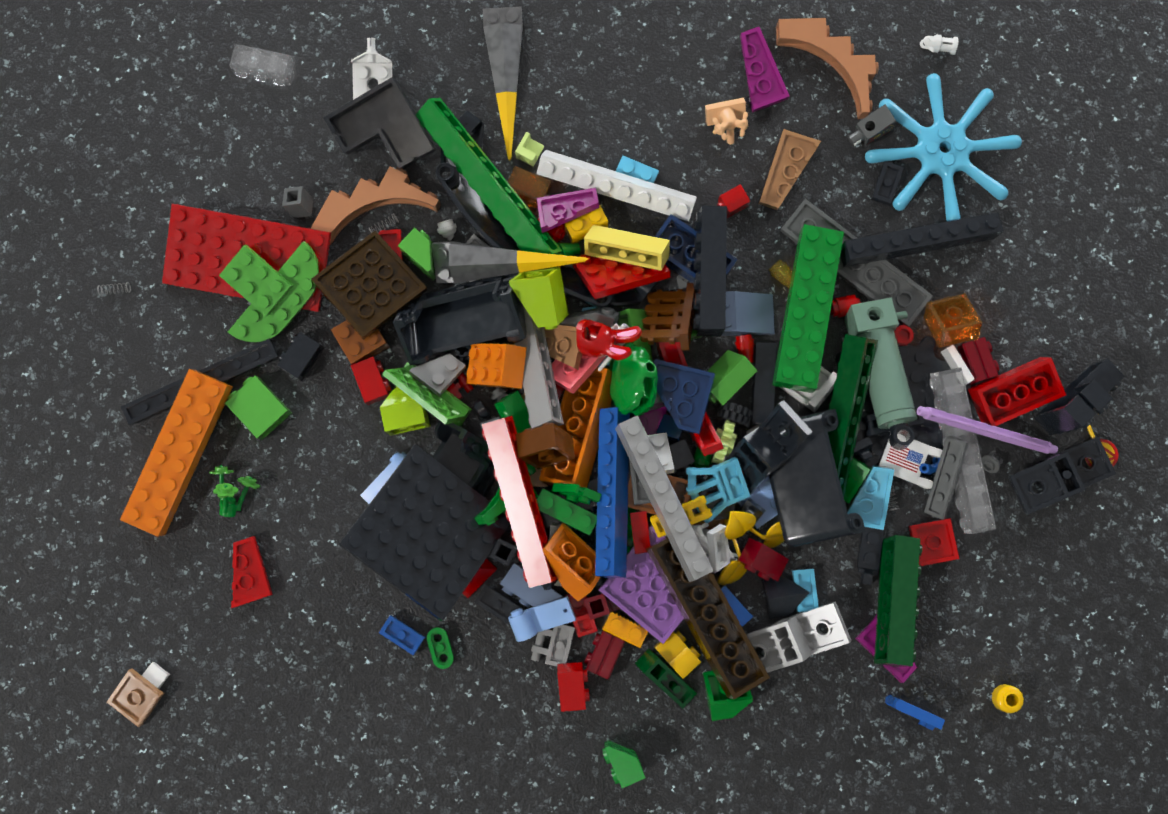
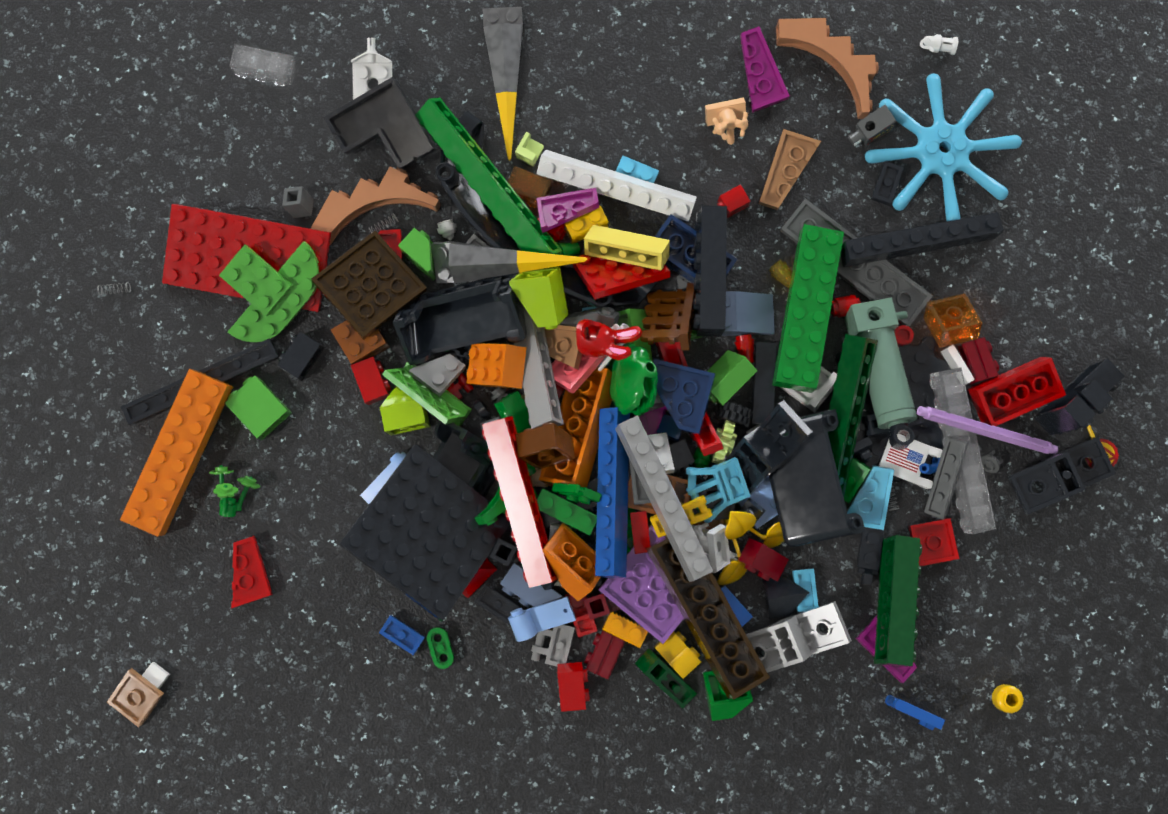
green slope [602,740,645,788] -> none

